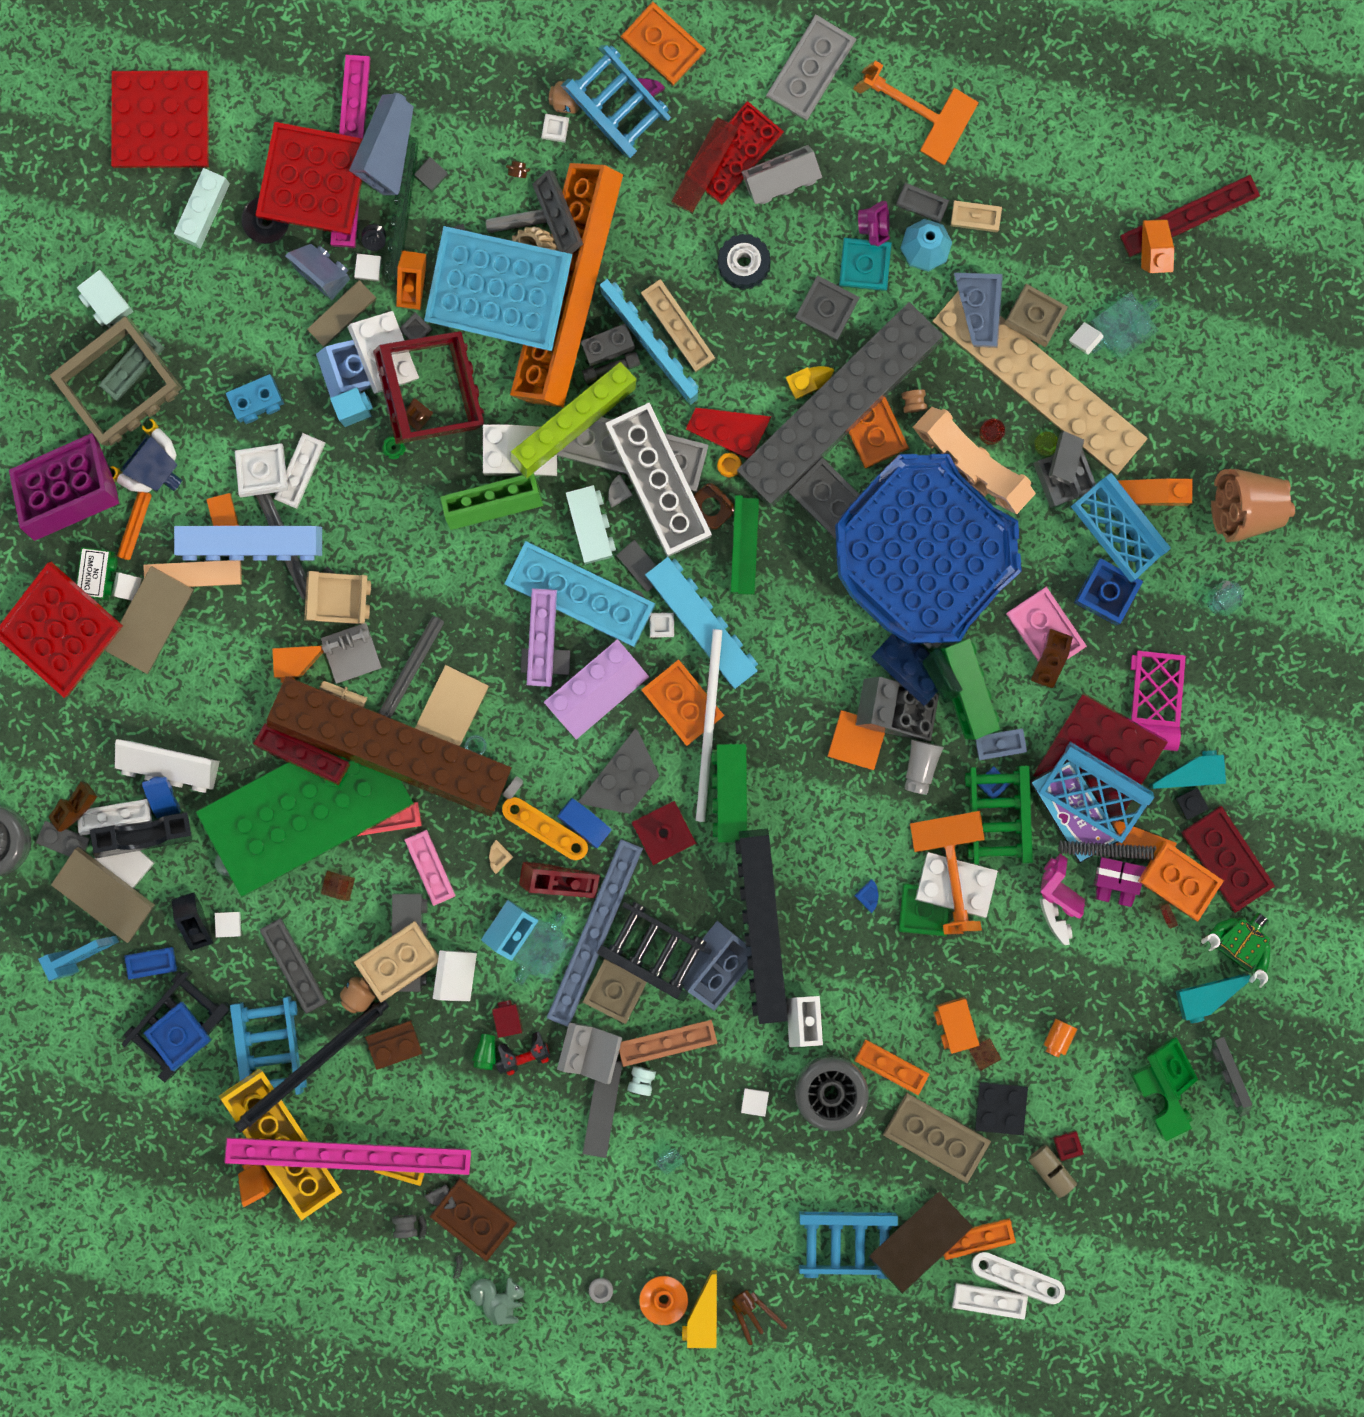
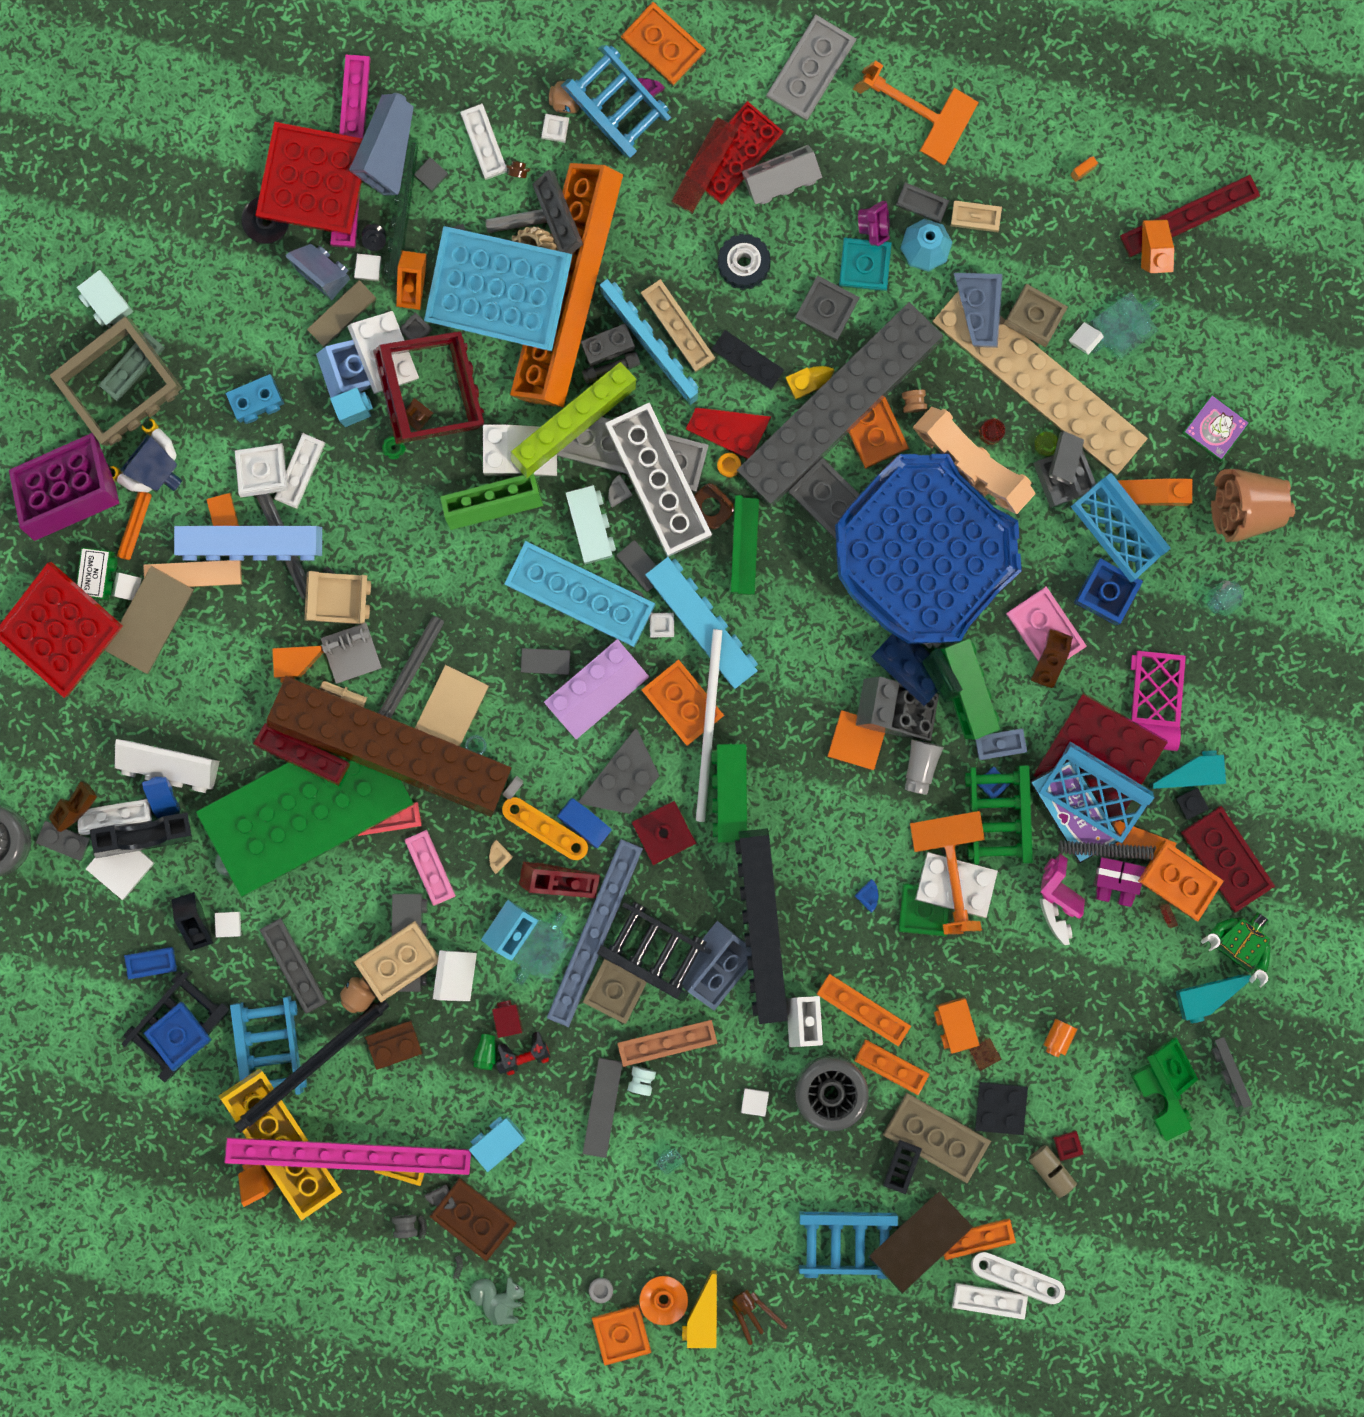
dark azure fence [38,936,119,981] -> none
dark tan tile [51,847,155,943] -> none
red plate [111,71,209,168] -> none
light aqua brick [174,168,230,249] -> none
clear red slope [321,871,355,901] -> none
lavender tile [527,588,557,687] -> none
light grey bracket [557,1022,622,1084] -> none
none -> white tile [460,104,508,180]
none -> medium azure brick [469,1116,526,1172]
none -> orange tile [592,1305,651,1366]
none -> black plate [711,330,784,391]
none -> orange plate [816,974,911,1047]
none -> black slope [882,1140,922,1194]
none -> orange tile [1071,156,1098,182]
none -> tile [1182,394,1250,462]

